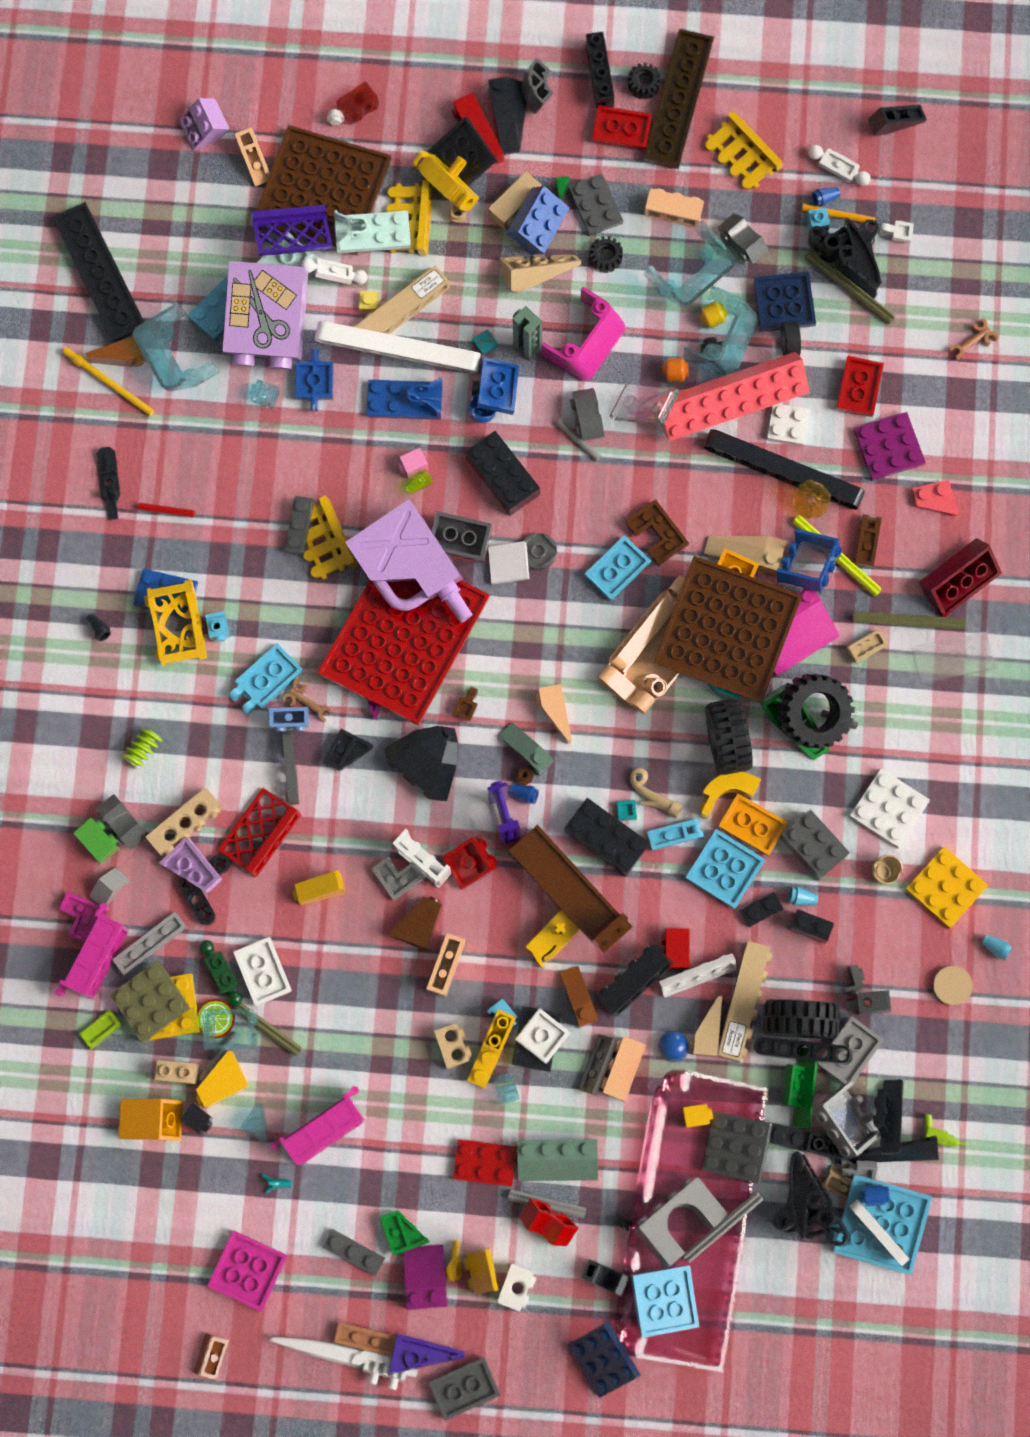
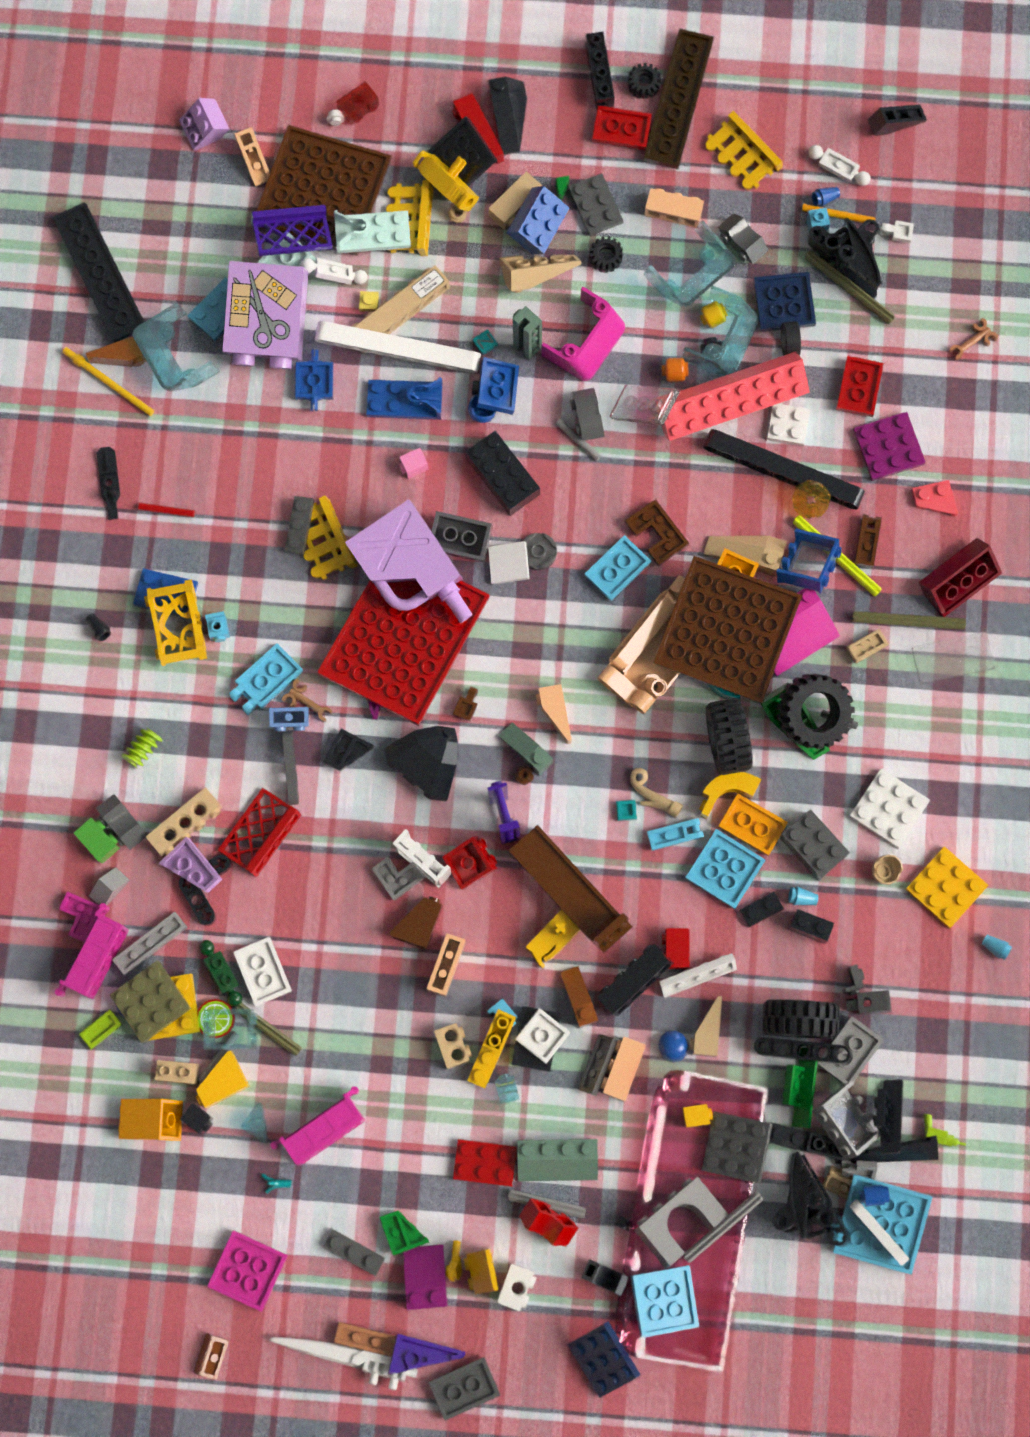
clear light blue brick [249,379,280,409] -> none
yellow slope [293,870,346,905] -> none
clear neon green cone [405,469,434,494] -> none
blue cone [509,784,539,805] -> none
dark grey brick [522,57,553,114] -> none
black brick [564,797,650,877] -> none
tan brick [717,941,772,1063] -> none
tan tile [933,966,973,1005] -> none

